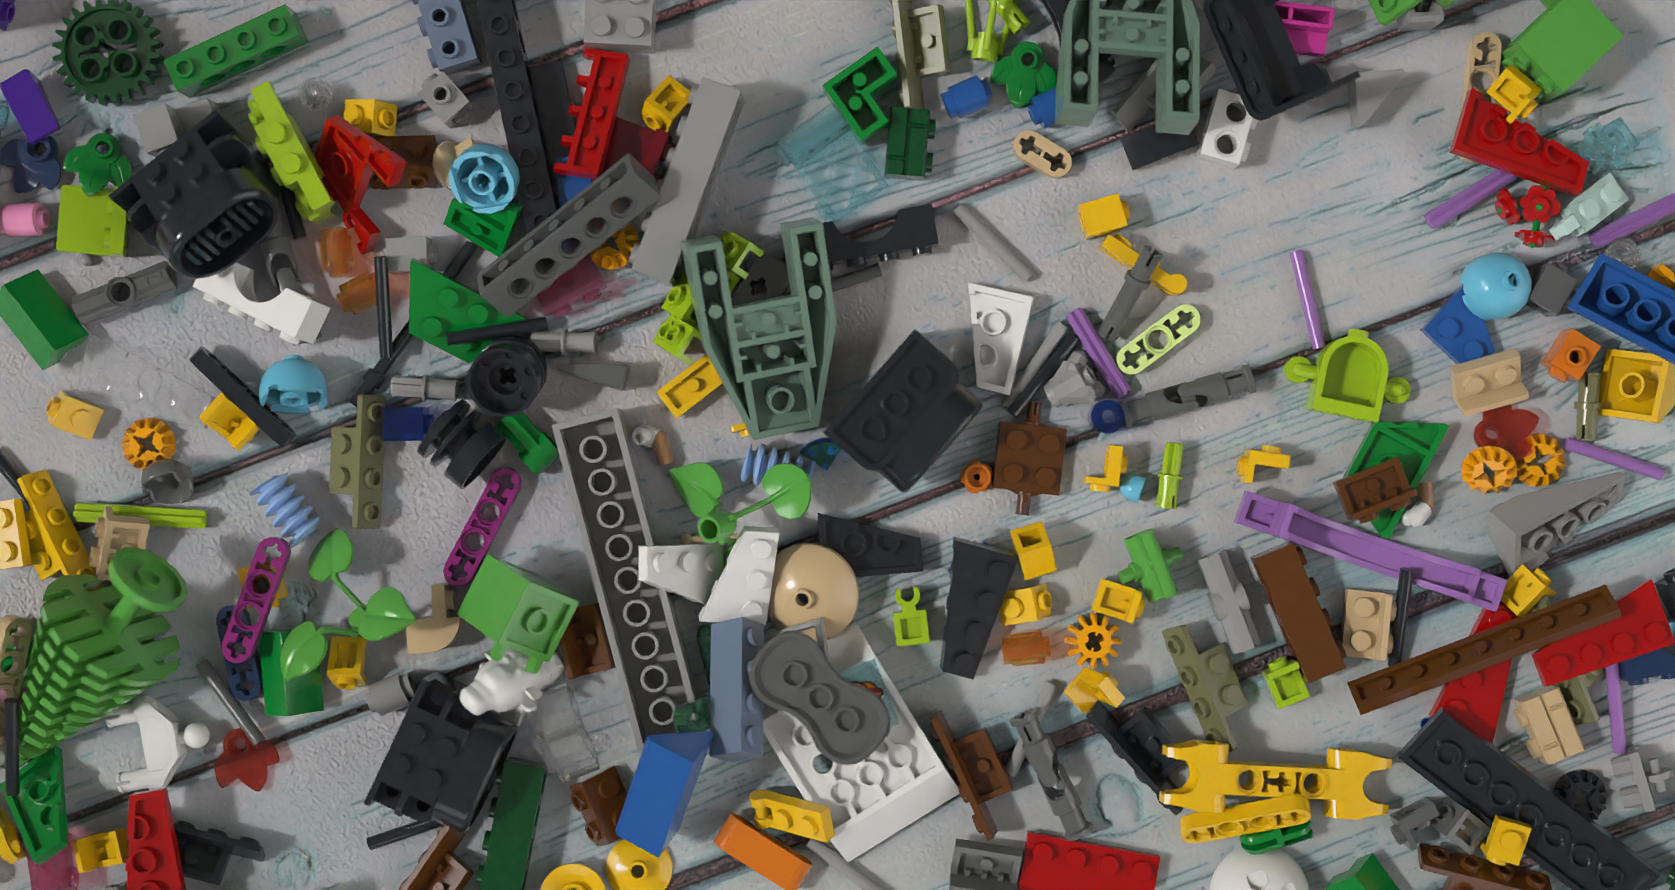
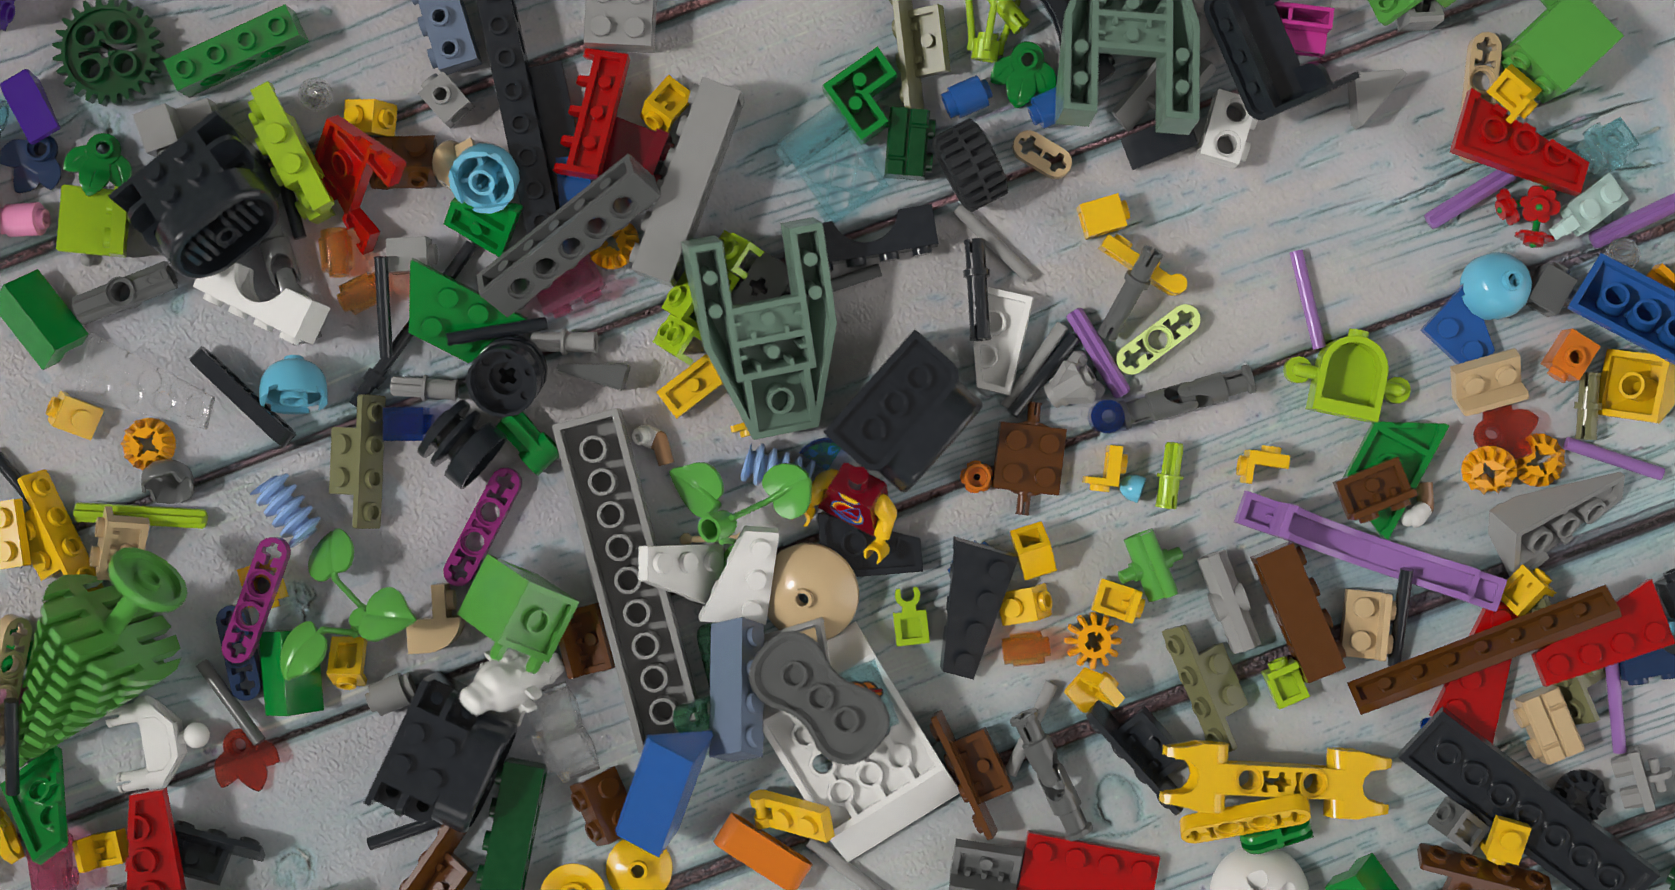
yellow bracket [199,392,260,451] -> none
dark grey bracket [1389,797,1440,851] -> none
none -> torso [792,462,897,564]
none -> black tyre [933,118,1008,213]
none -> black pin [963,238,991,341]

